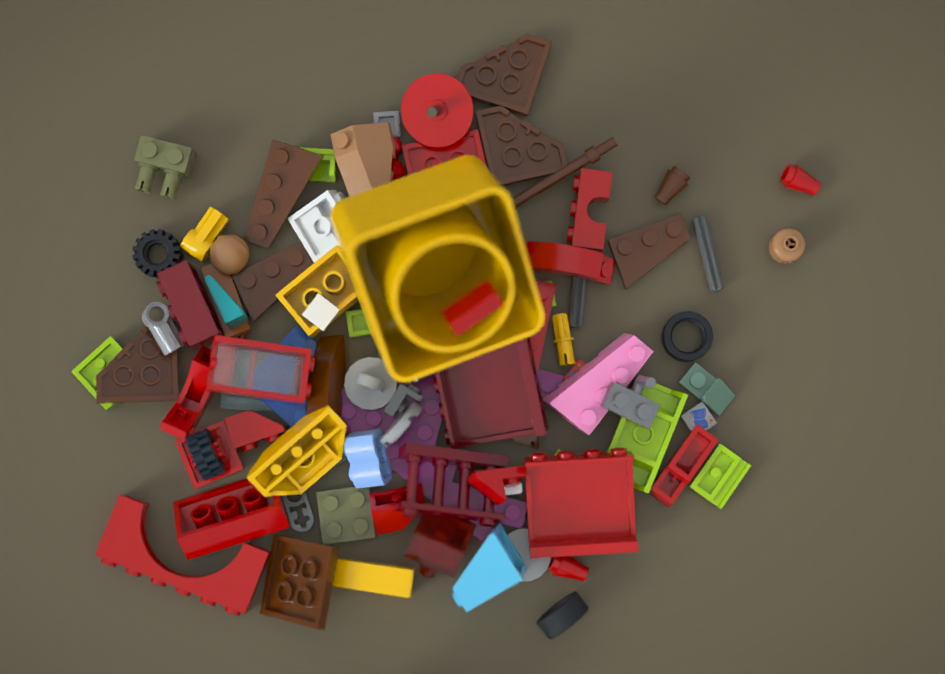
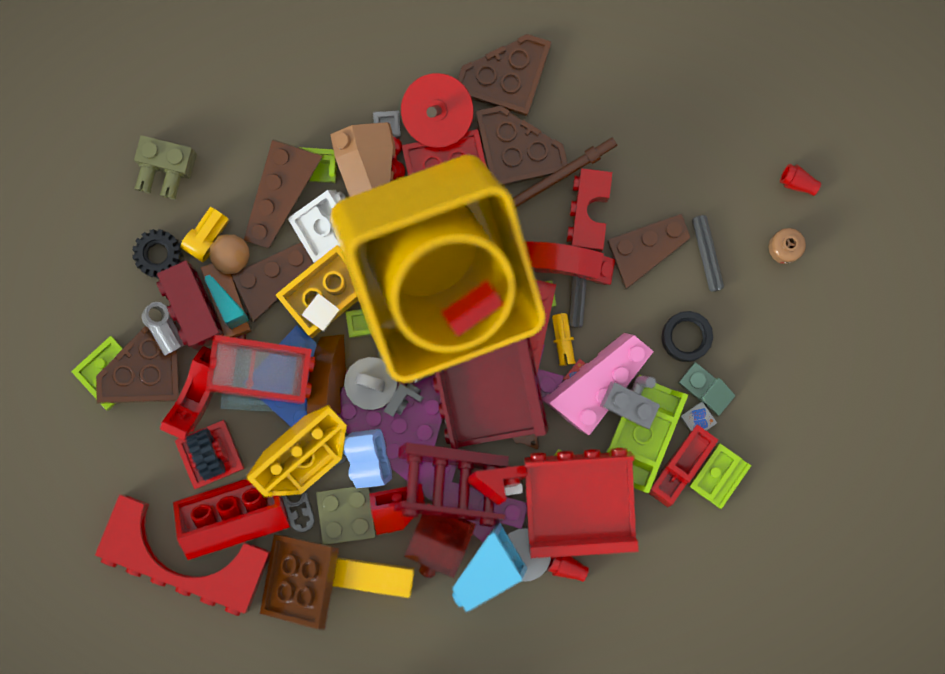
red slope [224,410,287,452] -> none
light grey tile [379,401,422,447] -> none
black tyre [537,591,589,639] -> none
reddish brown cone [654,166,690,205] -> none

